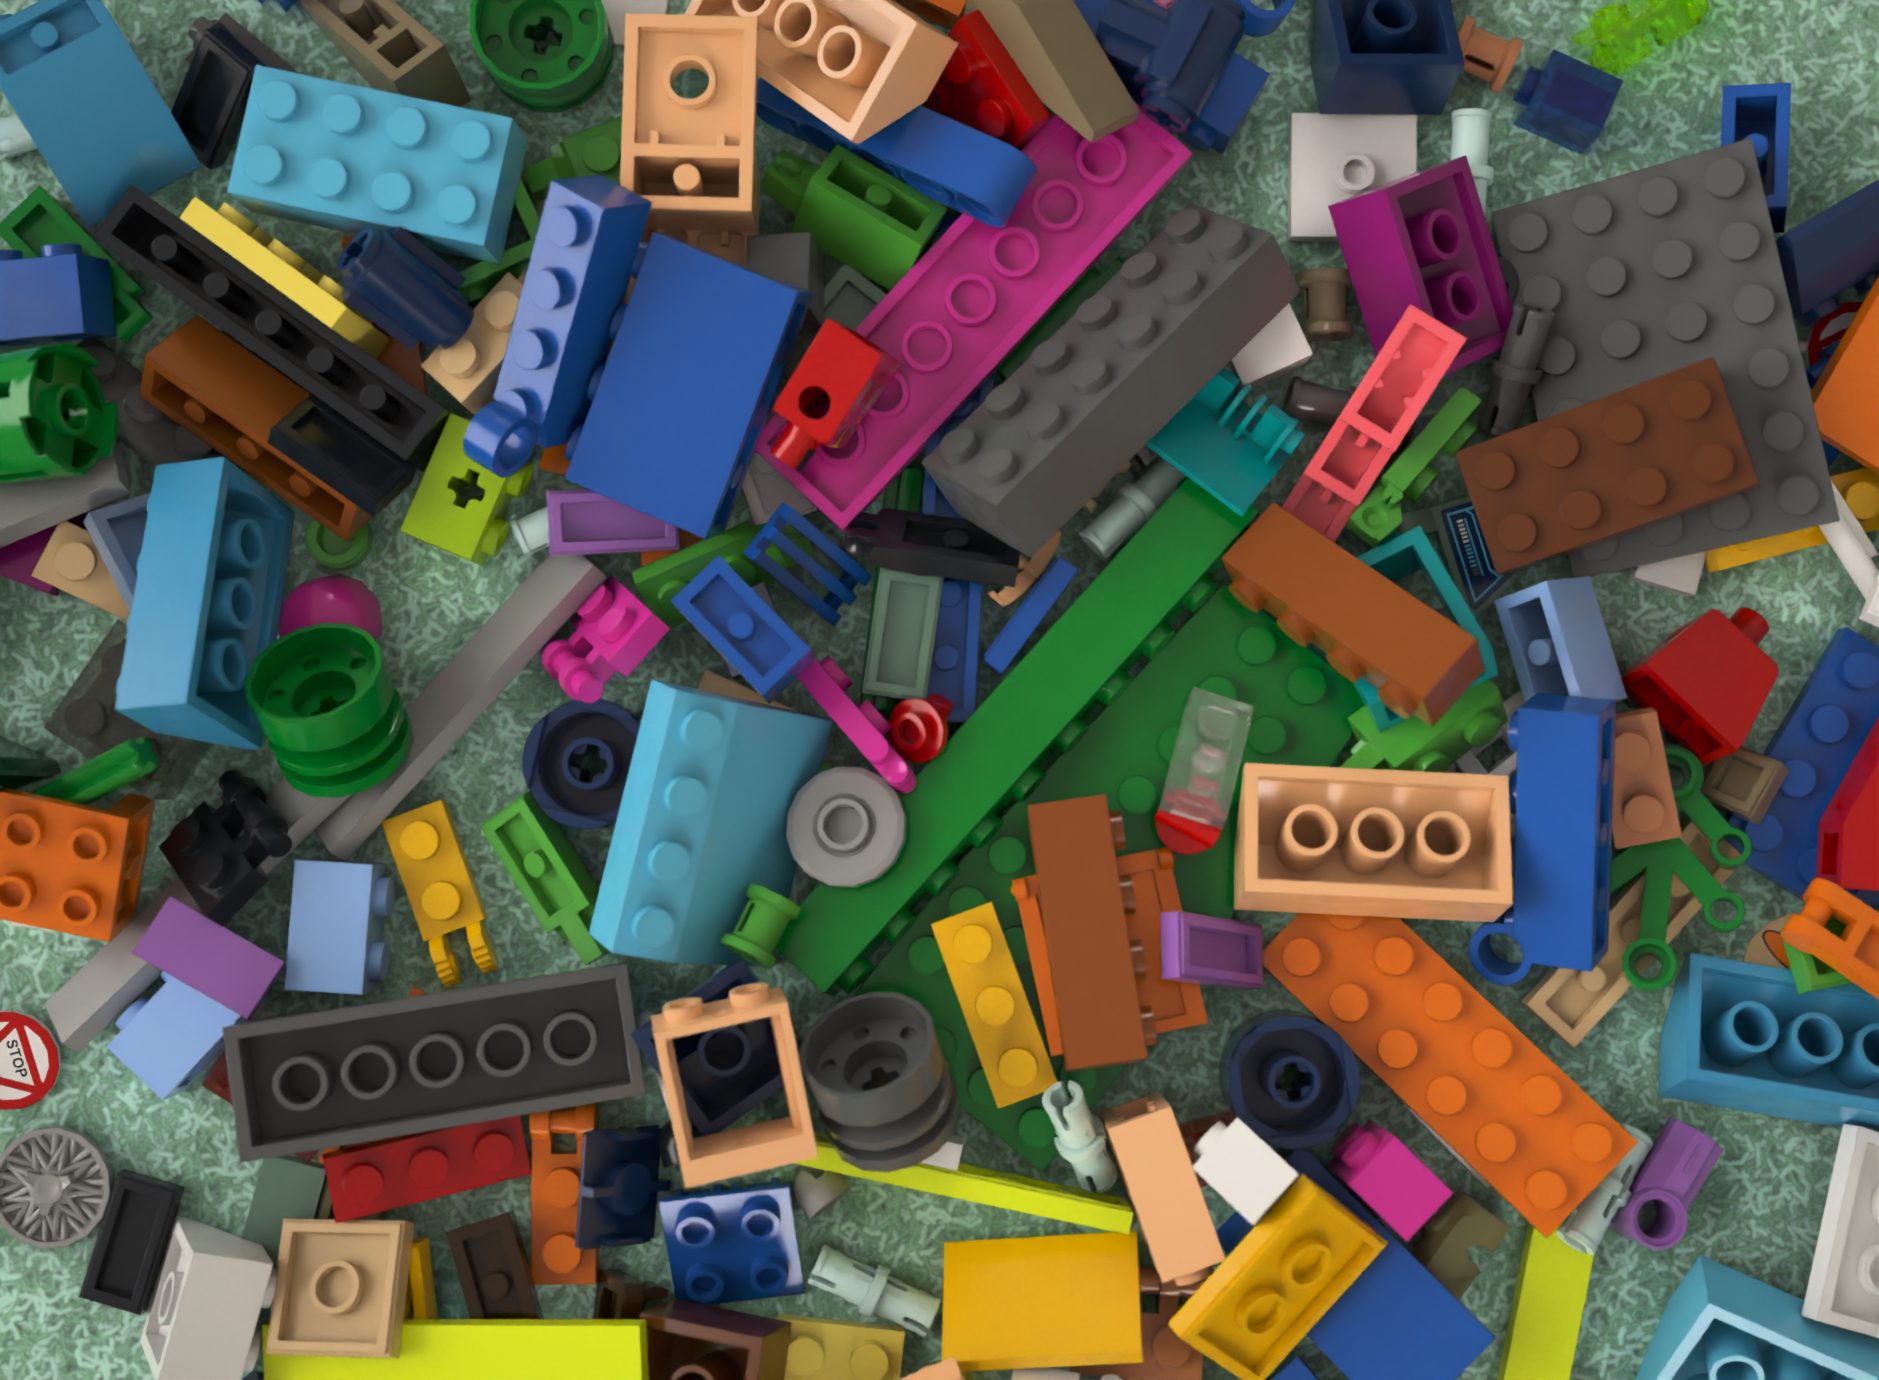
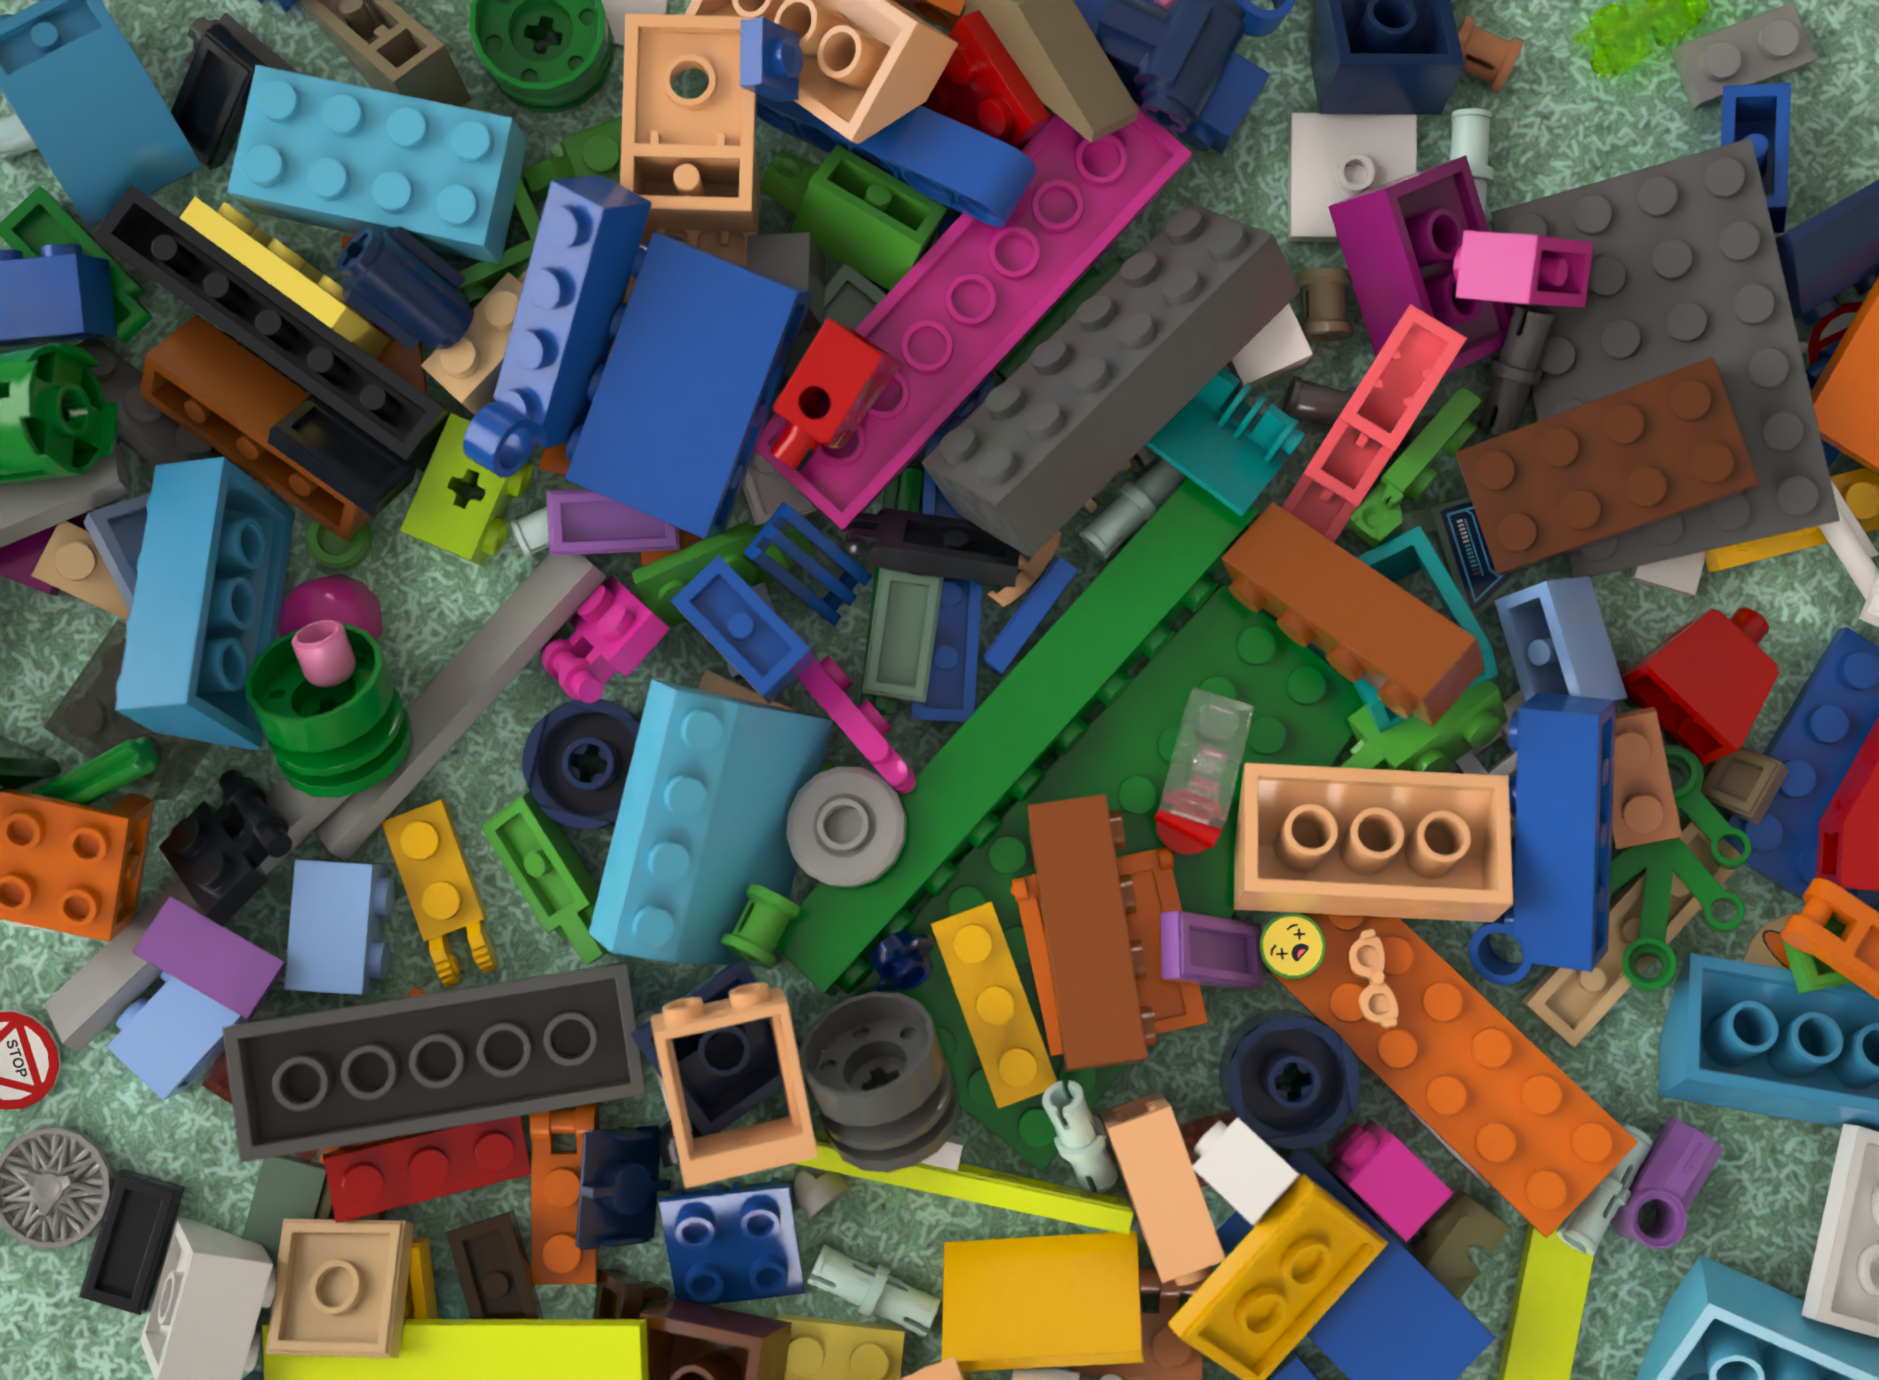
red plate [888,694,953,763] -> none
clear blue brick [1512,49,1624,155] -> none
none -> bright pink piece [292,620,356,688]
none -> blue plate [740,17,803,103]
none -> clear blue plate [871,931,935,992]
none -> light yellow tile [1260,913,1326,980]
none -> light nougat piece [1348,929,1399,1029]
none -> brick [1453,230,1594,308]
none -> light grey plate [1671,2,1817,109]

